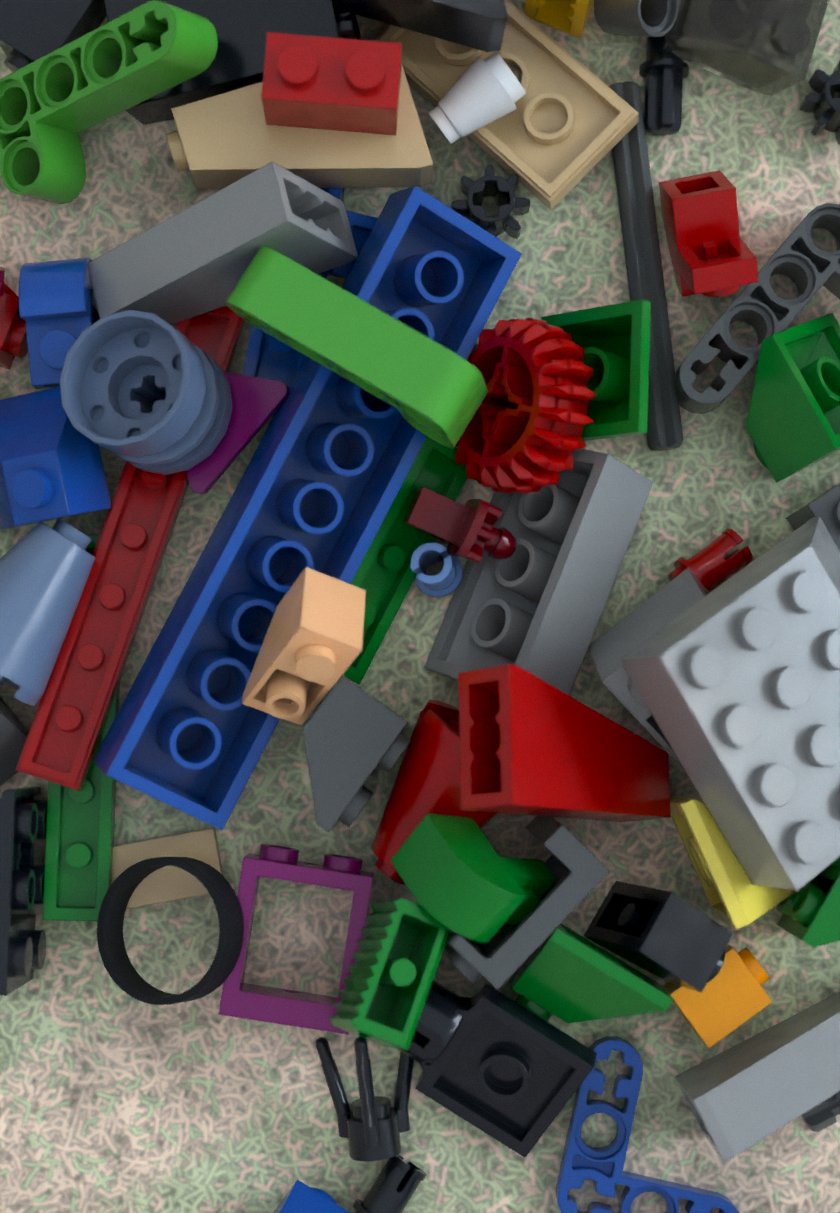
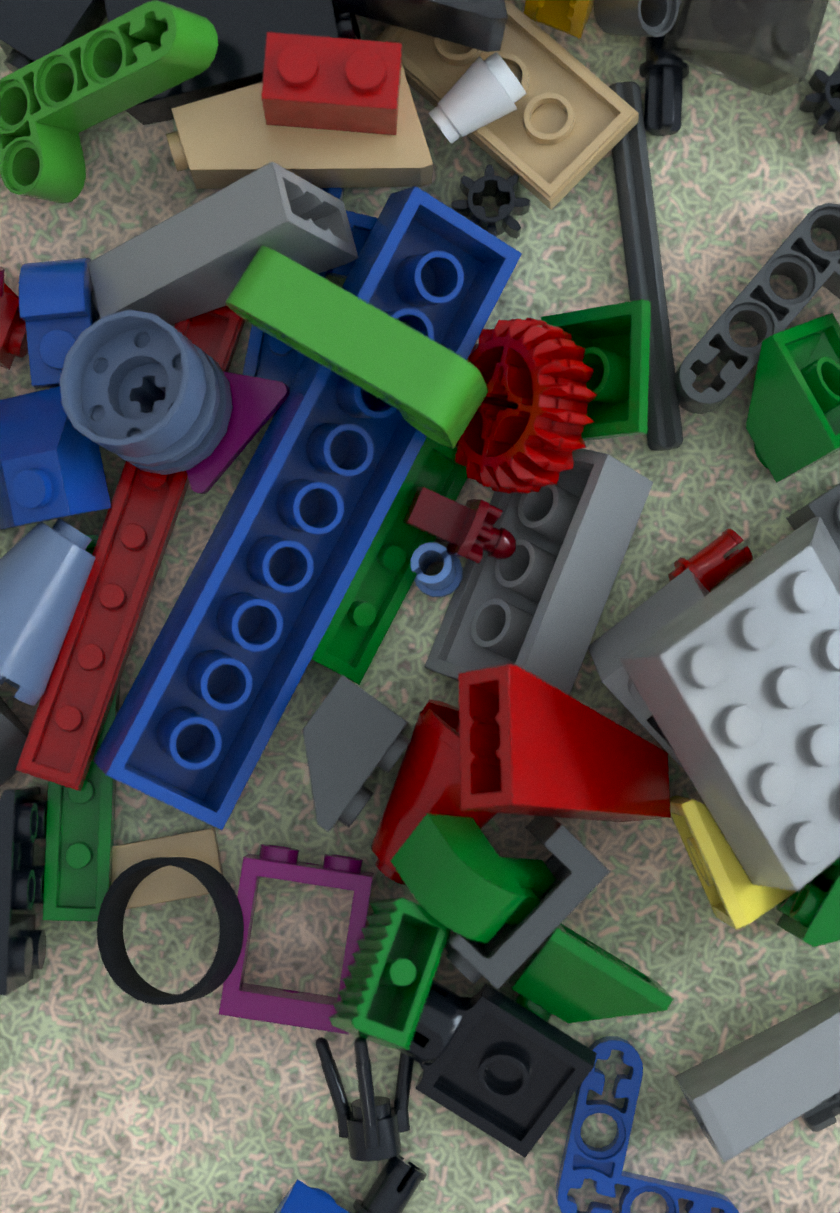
light nougat slope [242,567,366,726] -> none
black slope [584,881,733,992] -> none
red brick [659,170,758,297] -> none
light orange brick [663,945,772,1048] -> none

